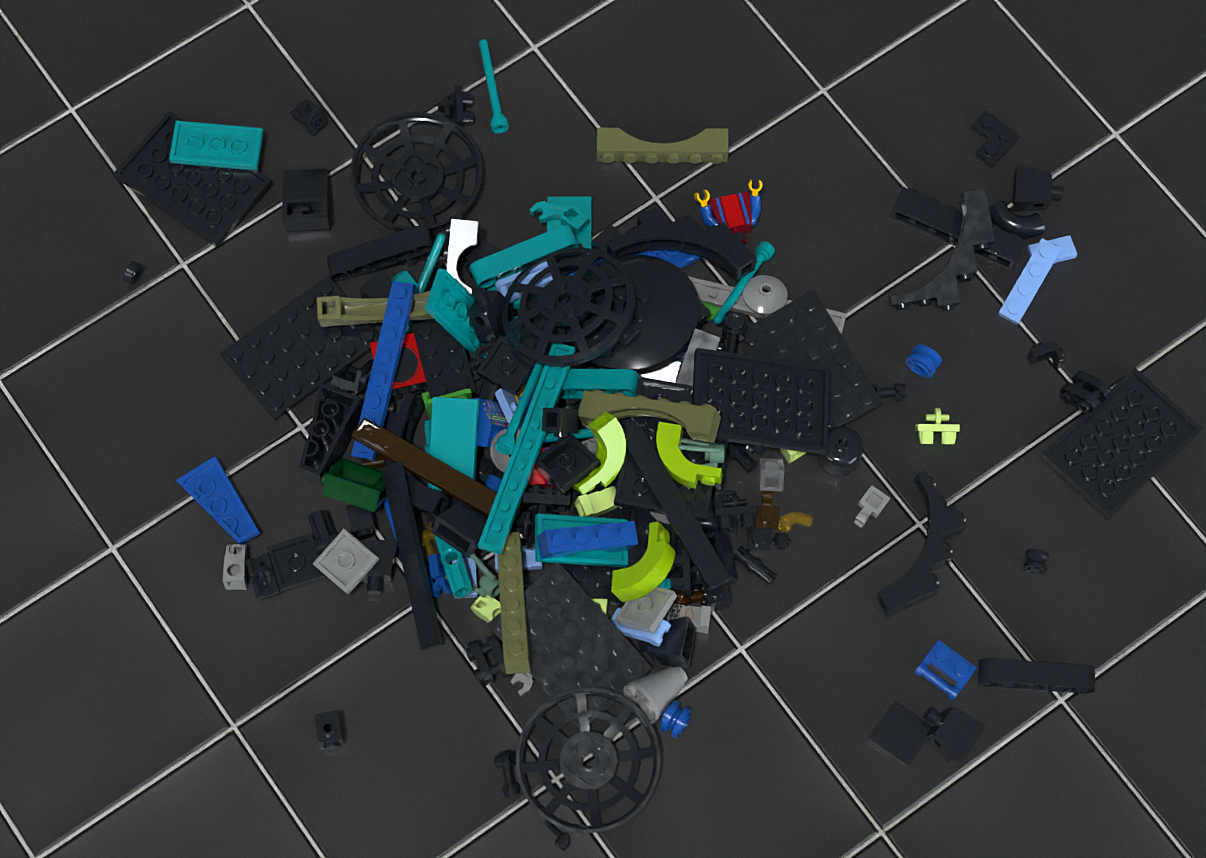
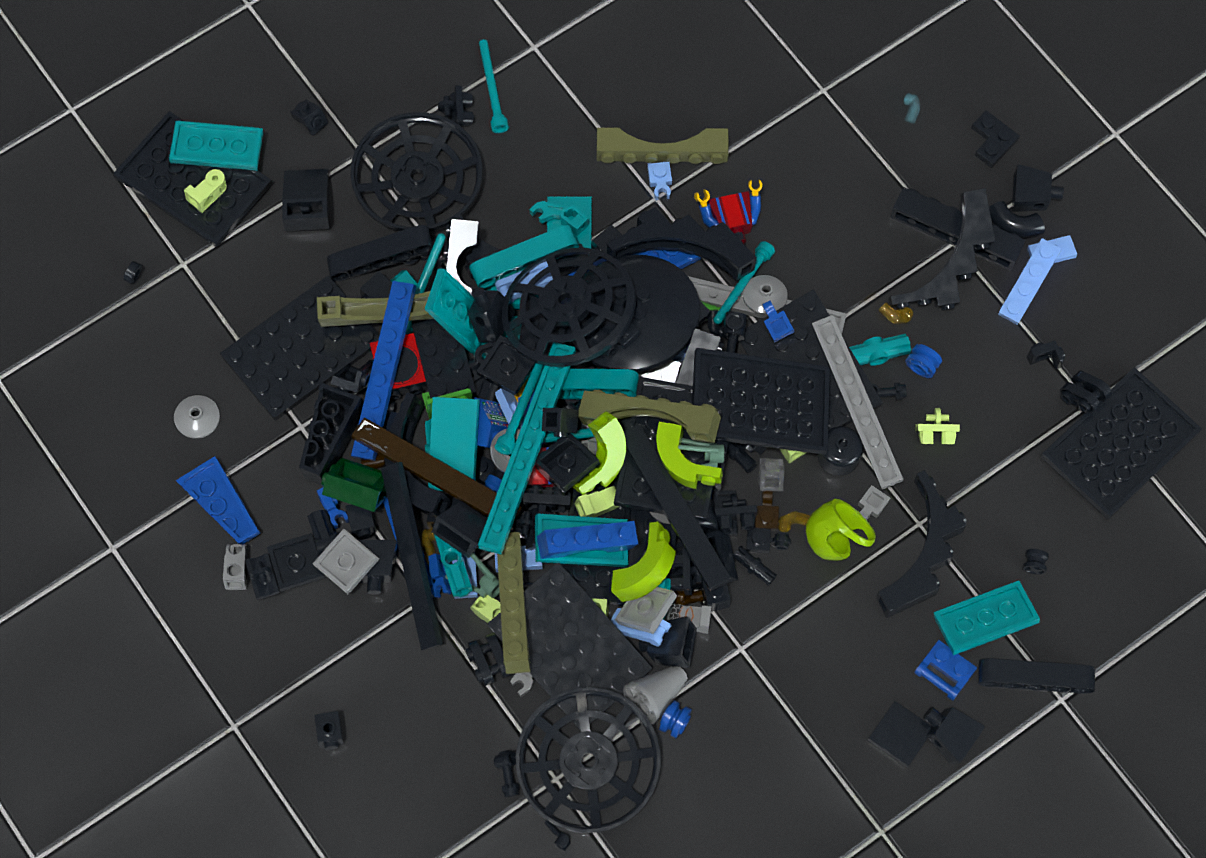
none -> light grey dish [174,395,220,438]
none -> yellowish green leg [184,169,227,213]
none -> blue plate [317,487,349,529]
none -> light blue plate [647,162,672,200]
none -> black arm [707,309,723,336]
none -> blue plate [762,301,794,343]
none -> lime piece [806,499,876,561]
none -> light grey plate [812,315,904,490]
none -> teal piece [849,334,911,366]
none -> clear yellow arm [879,302,913,324]
none -> clear light blue arm [904,93,921,124]
none -> teal plate [933,580,1040,655]

